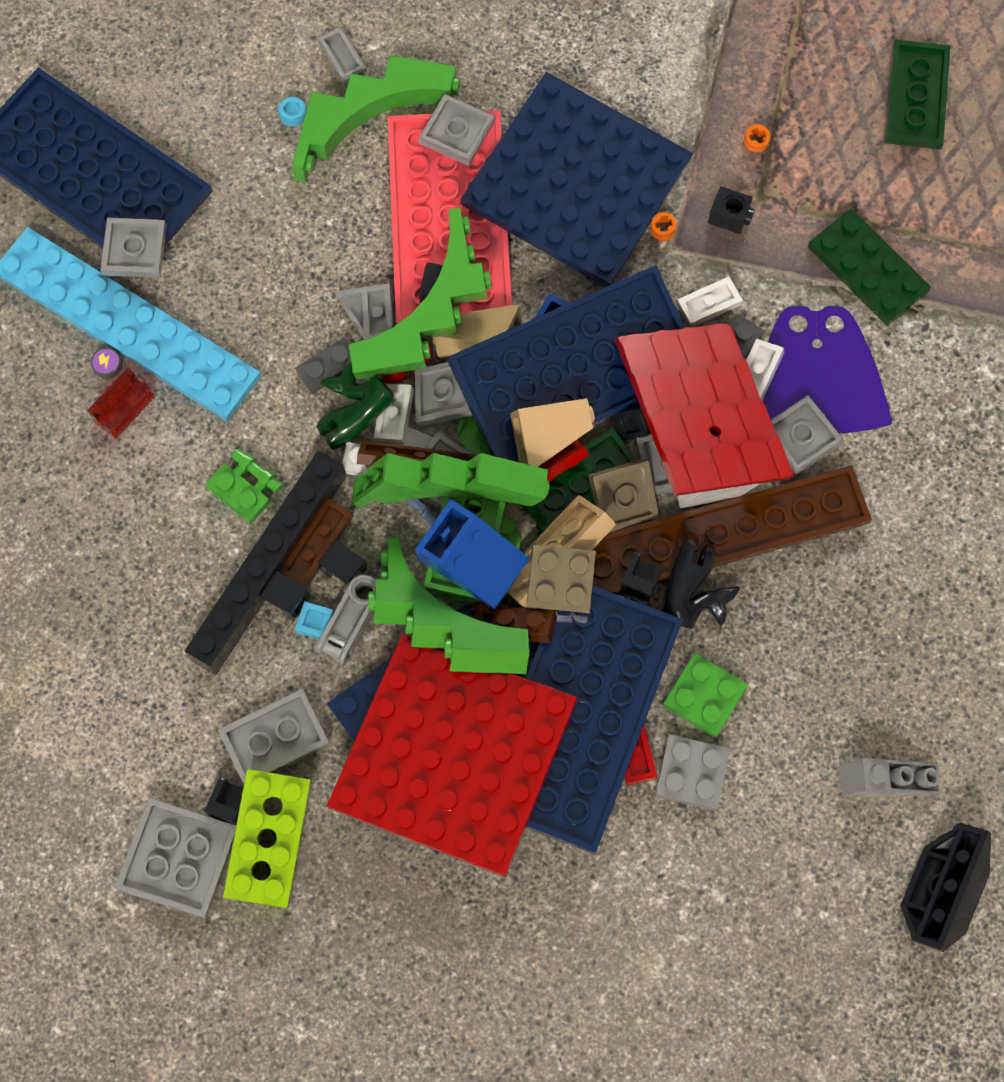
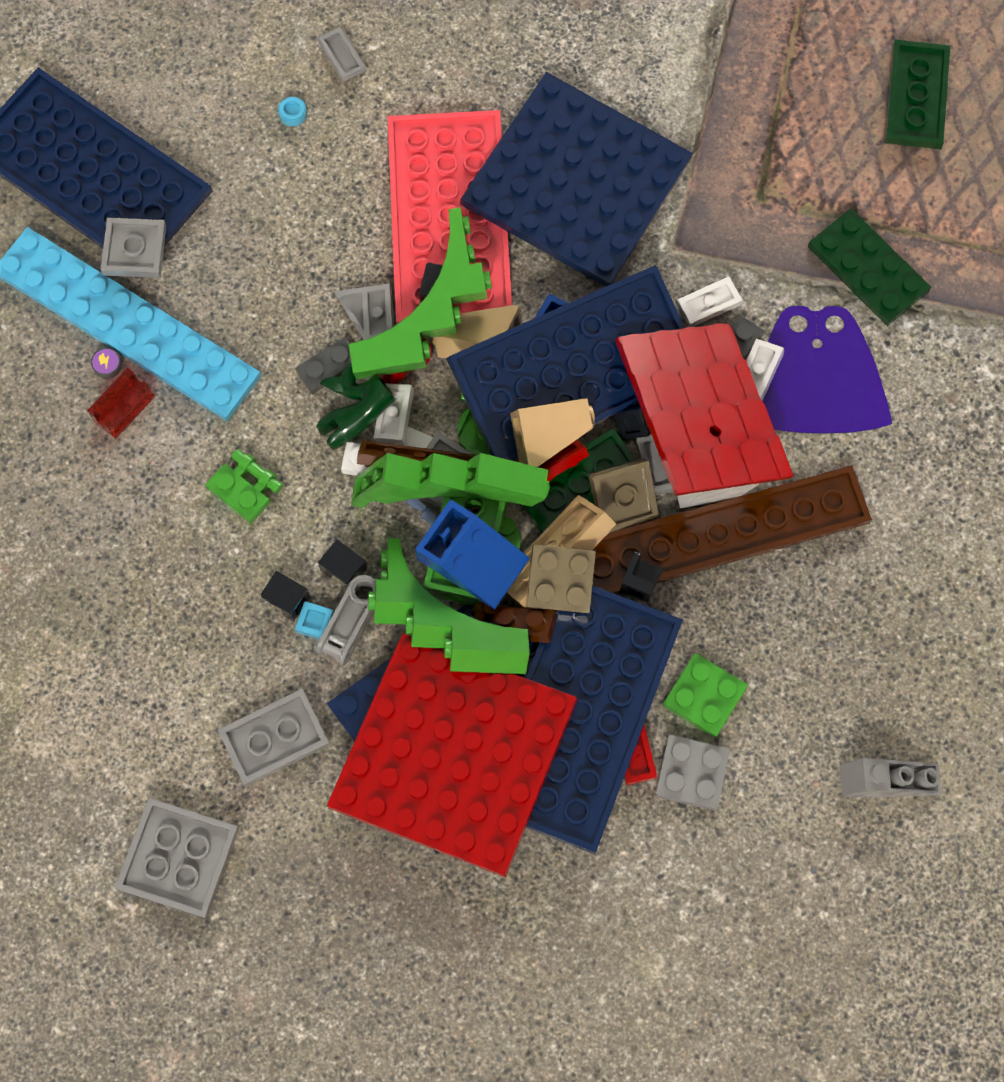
black brick [184,450,347,675] -> none
black panel [204,776,243,825] -> none
lime brick [223,769,311,908] -> none
reddish brown plate [279,498,354,588] -> none
bright green arch [292,55,461,182] -> none
light grey plate [415,362,472,427] -> none
light grey plate [418,94,495,166] -> none
orange bush [650,212,677,242] -> none
black piece [663,539,740,629] -> none
black brick [708,186,755,234] -> none
orange bush [743,124,771,153] -> none
light grey plate [771,395,845,476] -> none
black wedge [900,823,991,952] -> none

